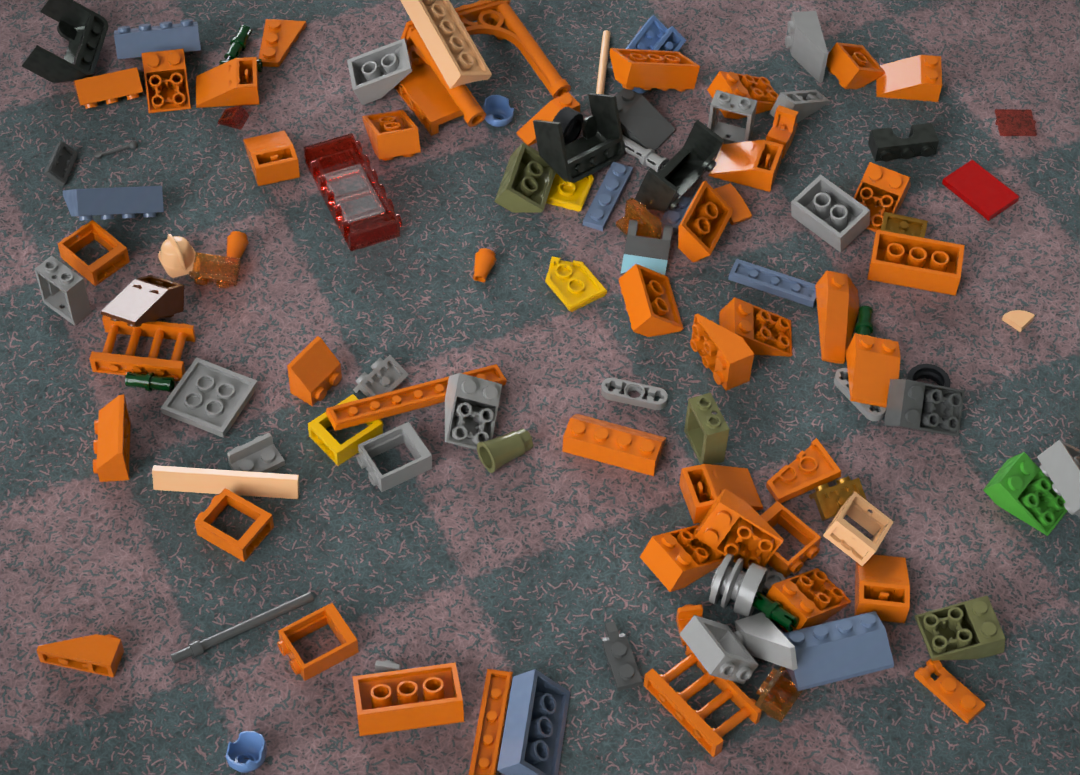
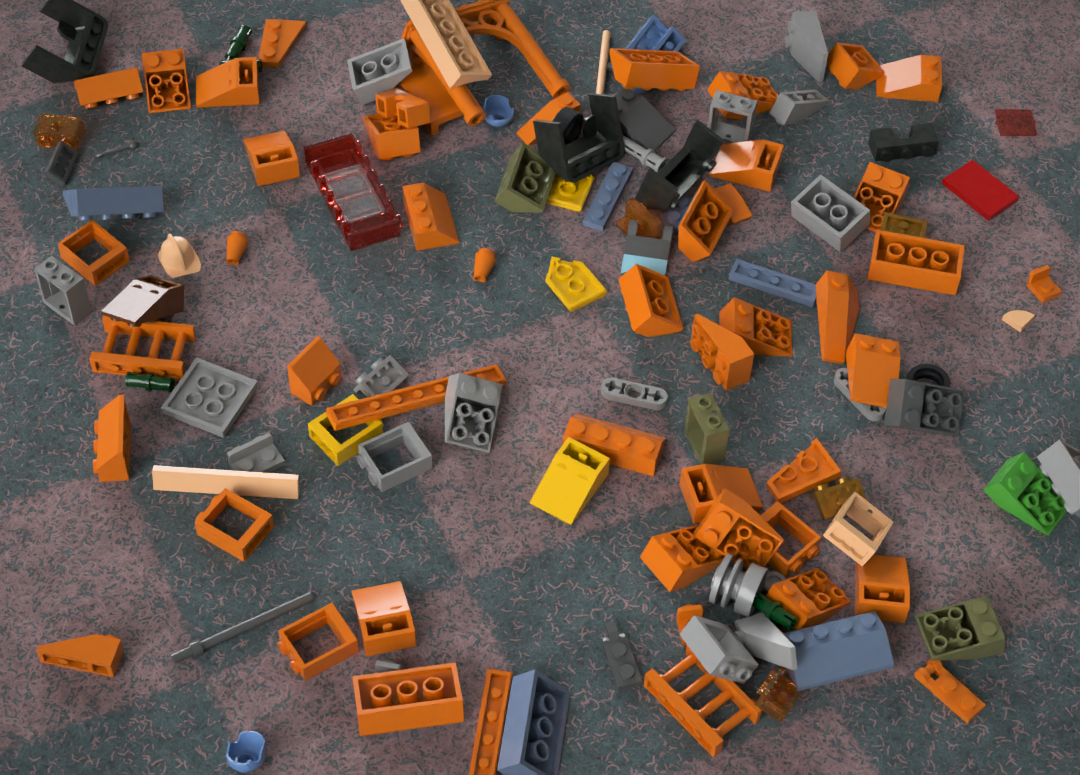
sand blue slope [114,19,201,59] -> none
clear orange bracket [189,252,241,289] -> none
clear red slope [218,105,249,130] -> none
olive plant [477,428,534,473] -> none
orange brick [766,105,799,159] -> none
dark green pin [855,306,873,336] -> none
none -> clear orange brick [33,113,85,150]
none -> orange slope [351,581,416,657]
none -> orange arch [375,88,431,129]
none -> orange slope [402,183,459,251]
none -> yellow slope [530,437,610,525]
none -> orange bracket [1026,265,1062,304]

